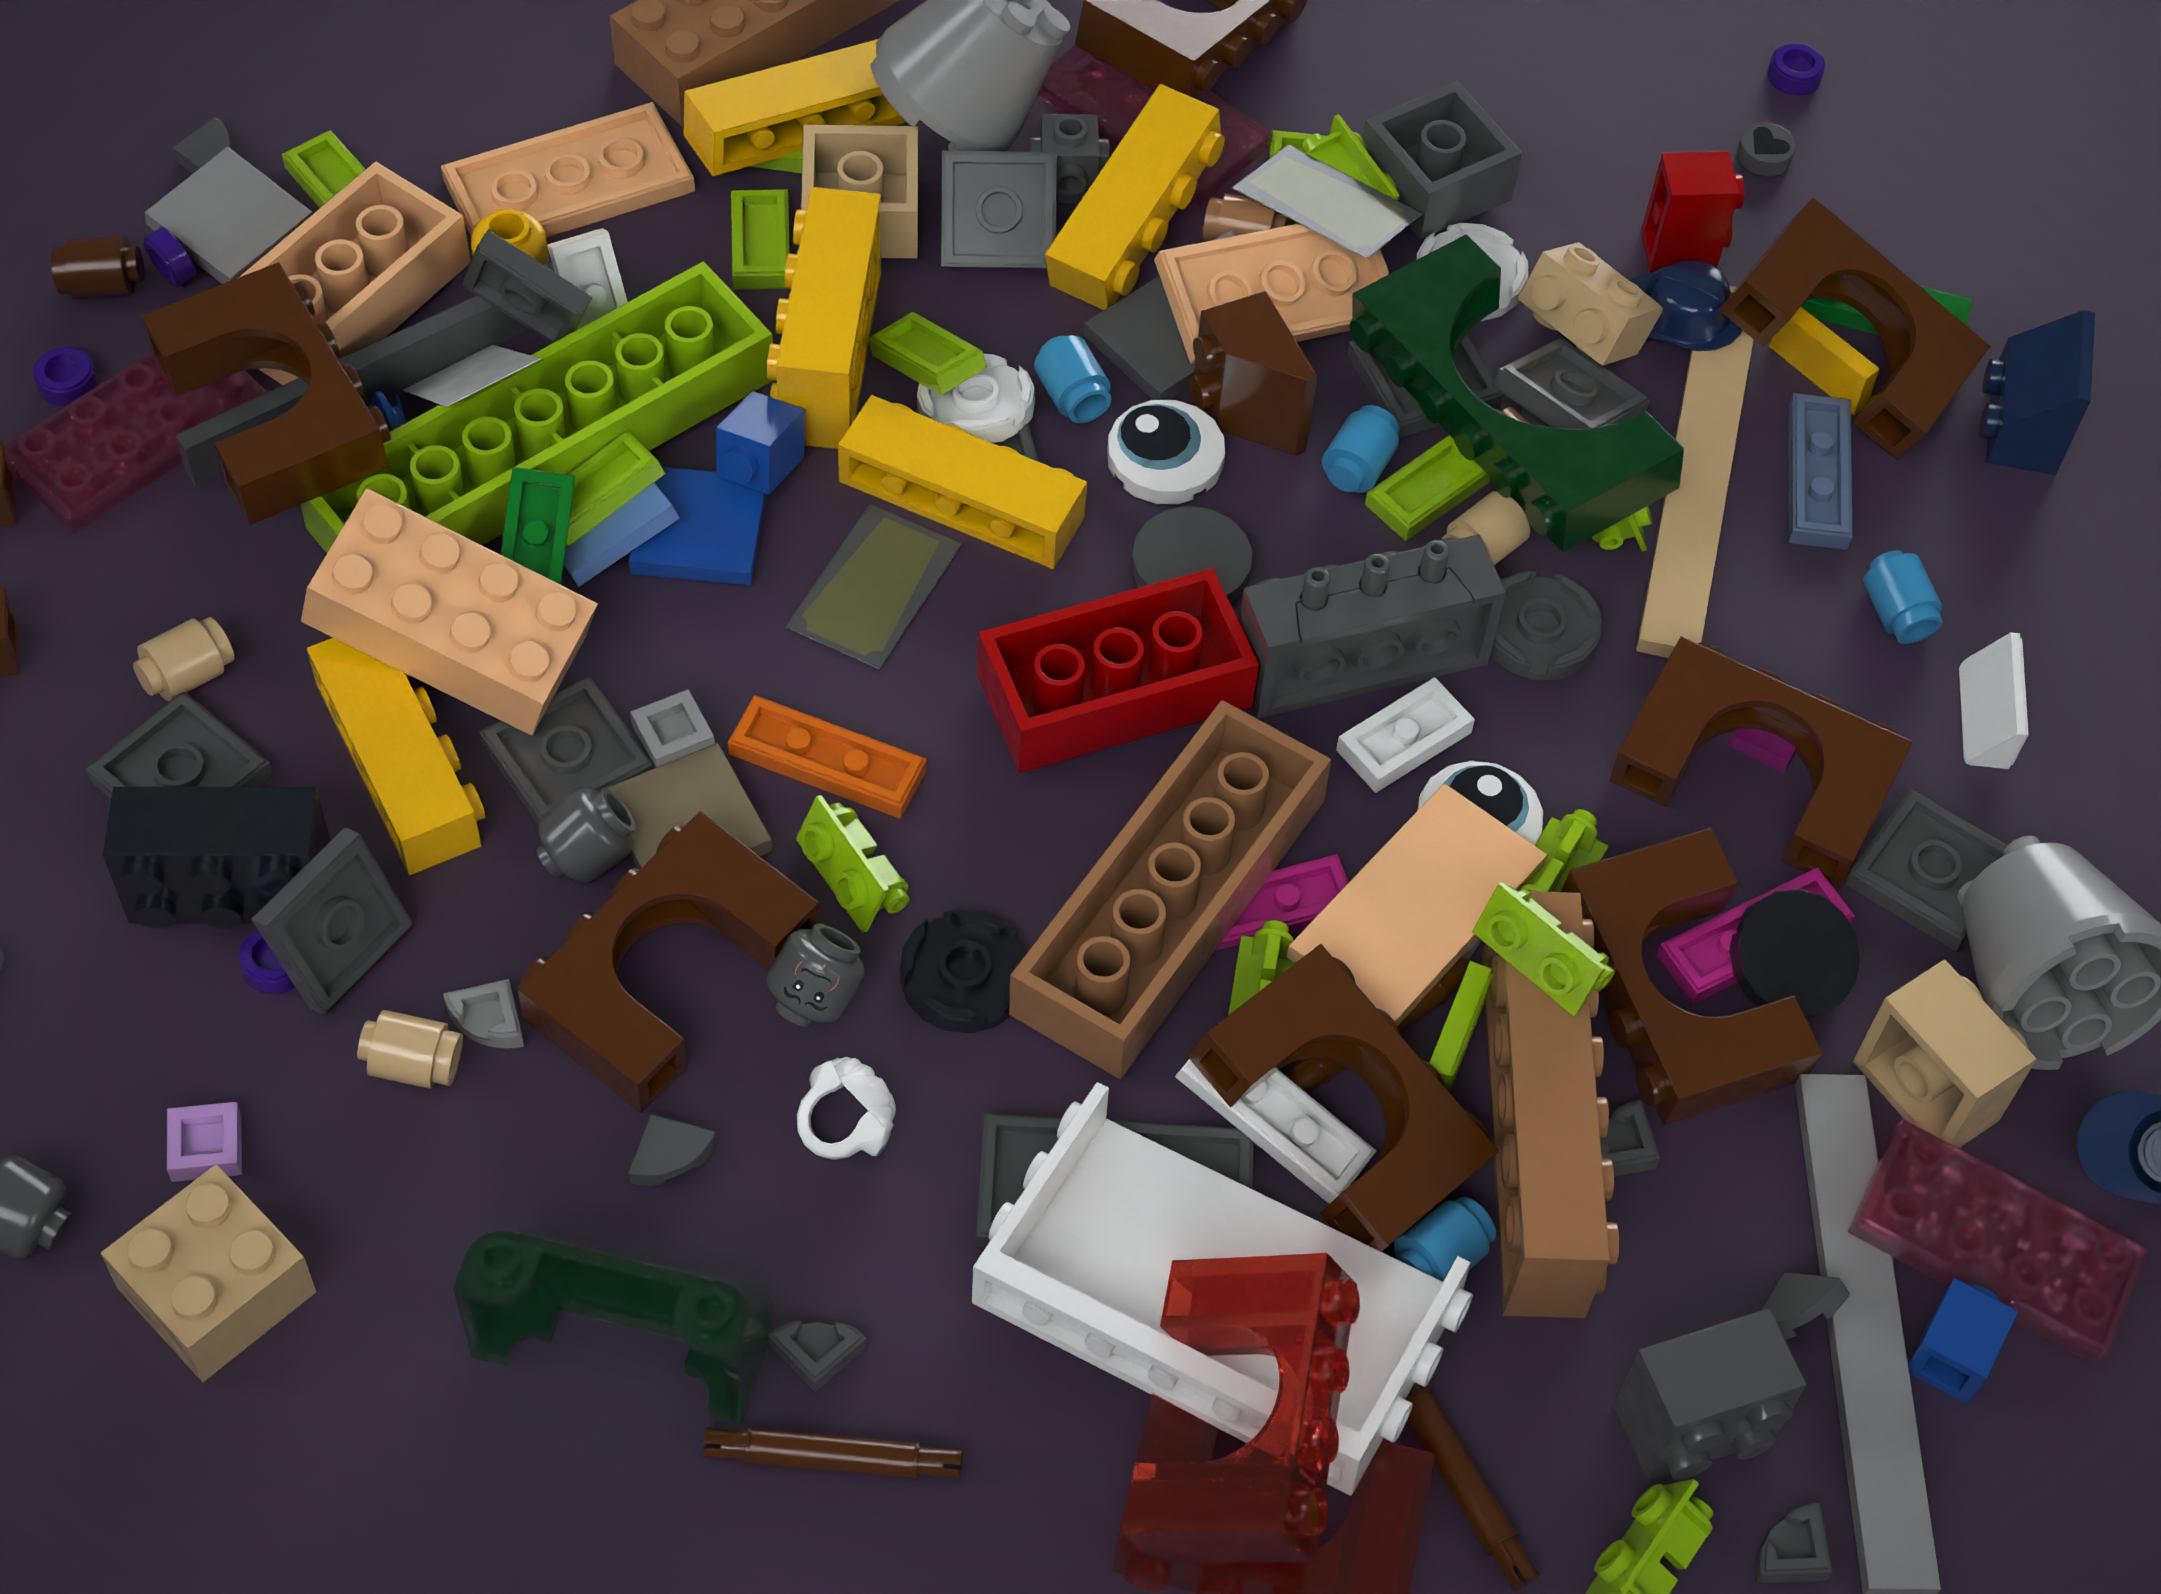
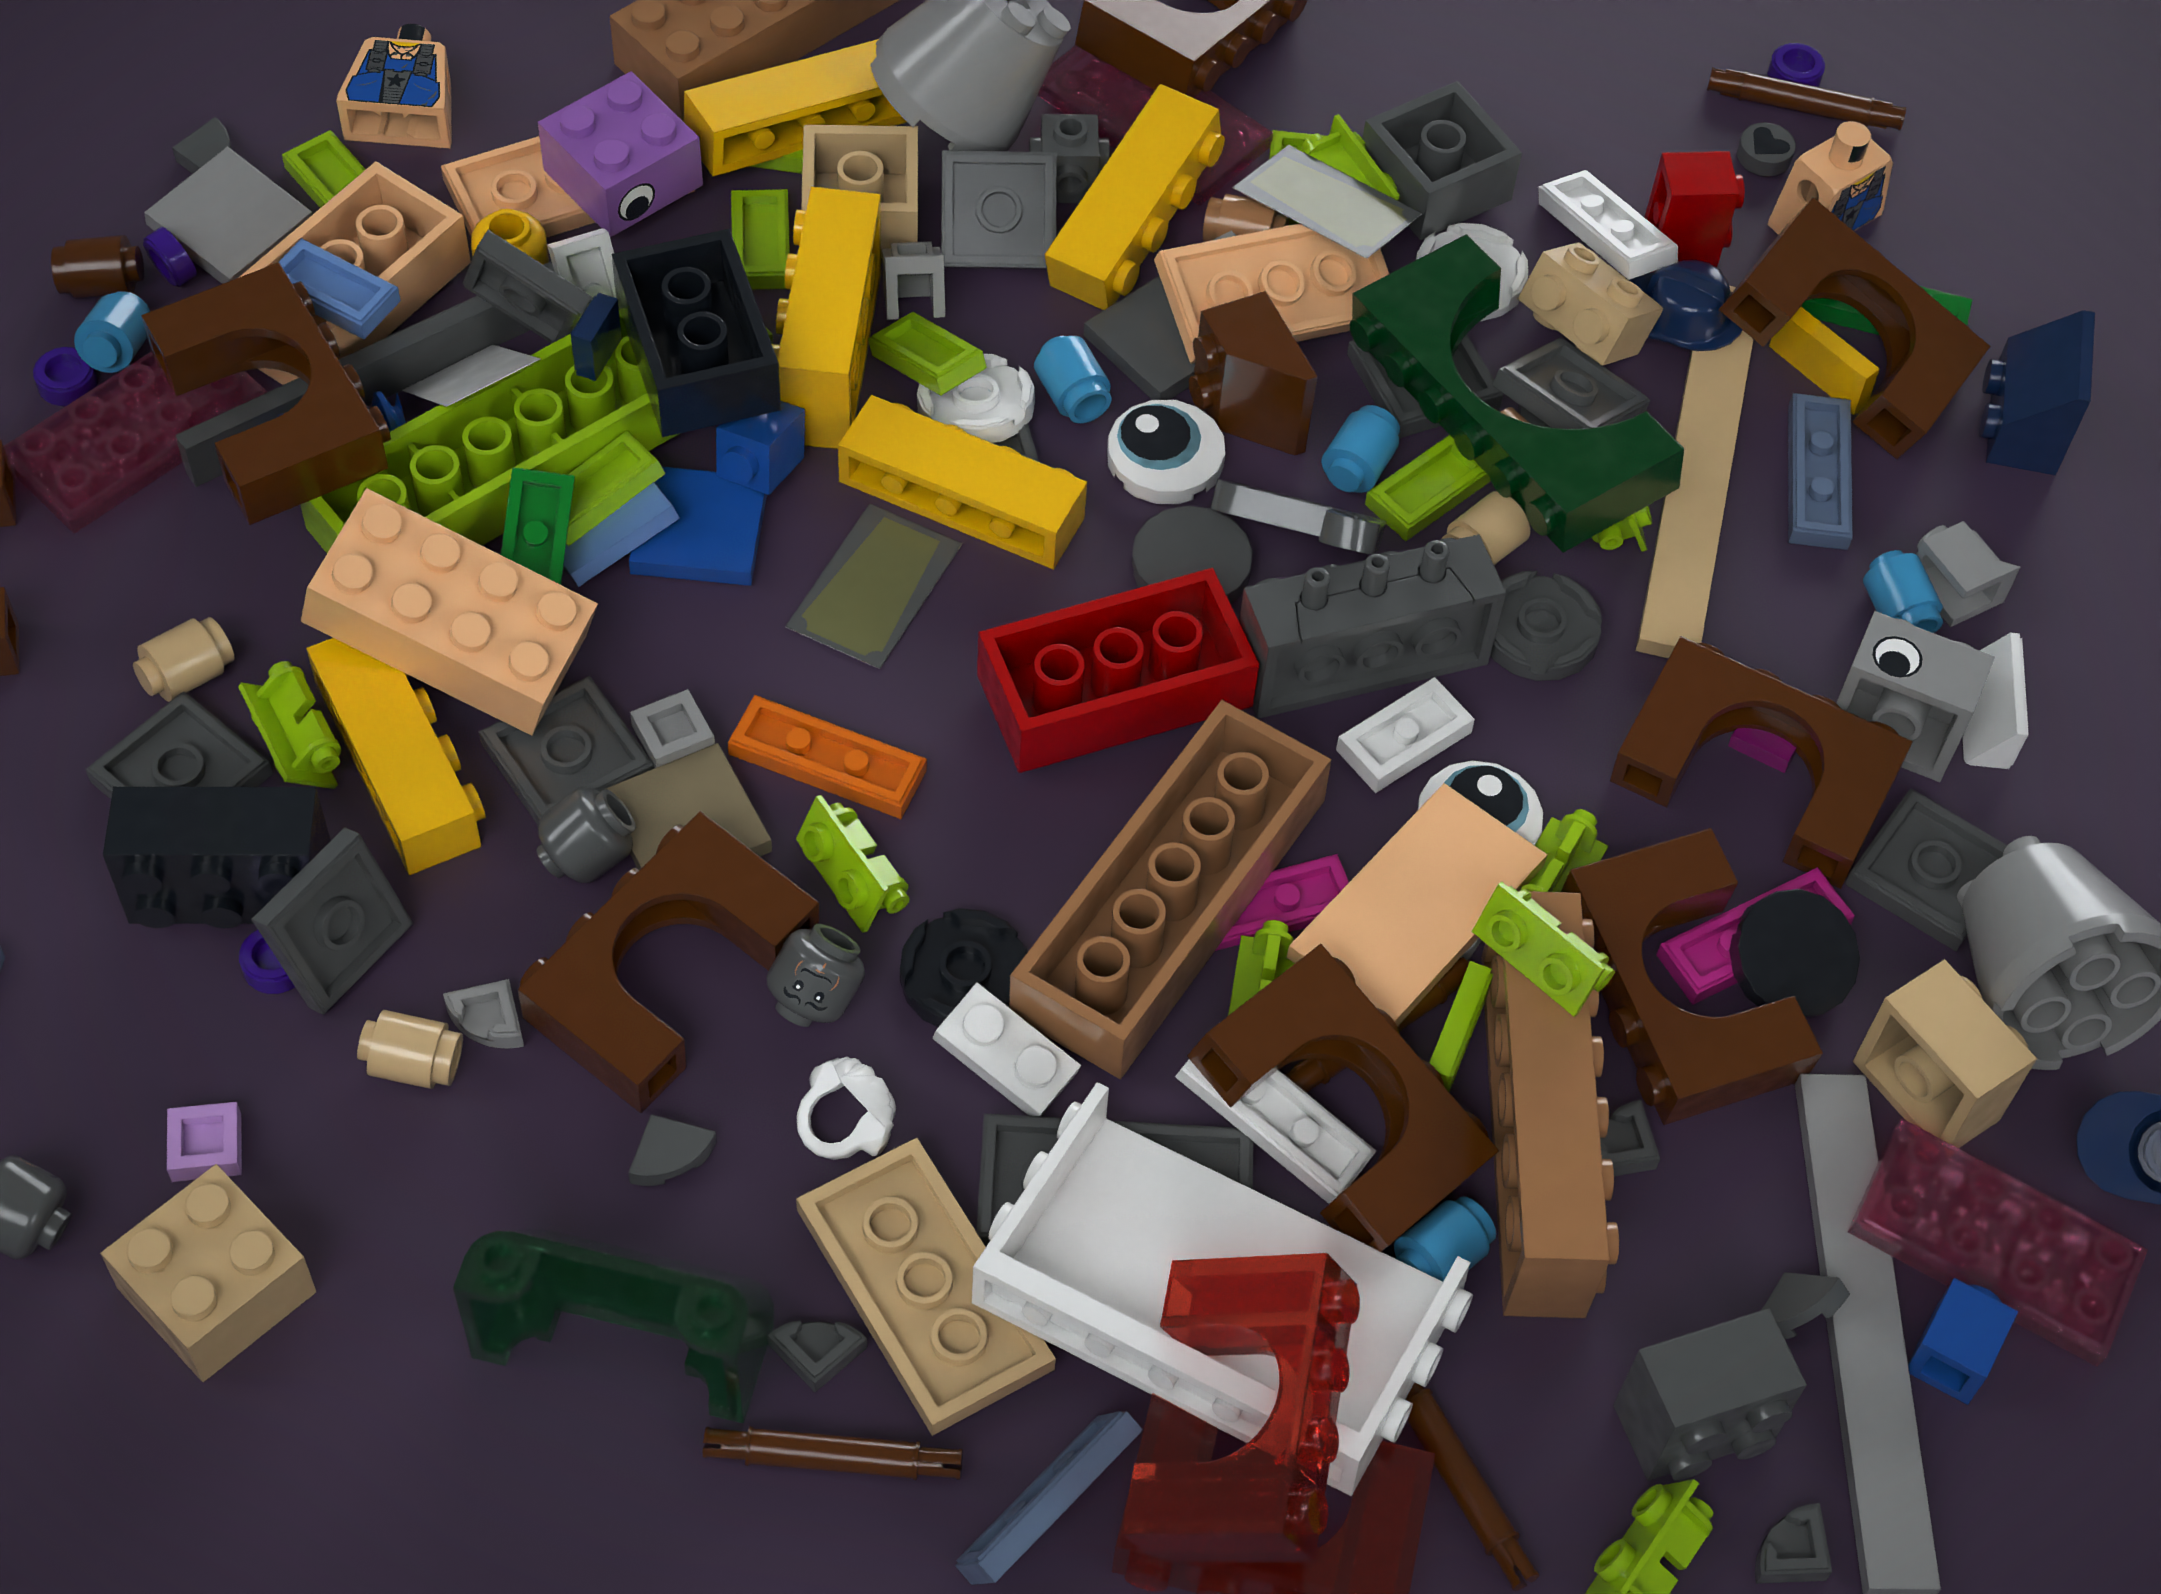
none -> dark azure brick [74,291,150,373]
none -> lime hinge [238,661,341,789]
none -> medium blue tile [279,238,401,340]
none -> torso [336,24,452,149]
none -> medium lavender brick [538,71,703,237]
none -> dark blue tile [571,292,622,381]
none -> black brick [611,229,781,437]
none -> tan plate [796,1138,1056,1436]
none -> light grey window [882,242,945,320]
none -> white plate [932,982,1081,1117]
none -> sand blue tile [955,1411,1143,1585]
none -> beam [1210,479,1386,554]
none -> white tile [1539,170,1678,280]
none -> reddish brown piece [1707,67,1906,130]
none -> light nougat torso [1767,121,1893,235]
none -> light grey brick [1836,611,1995,782]
none -> light grey window [1916,521,2021,627]

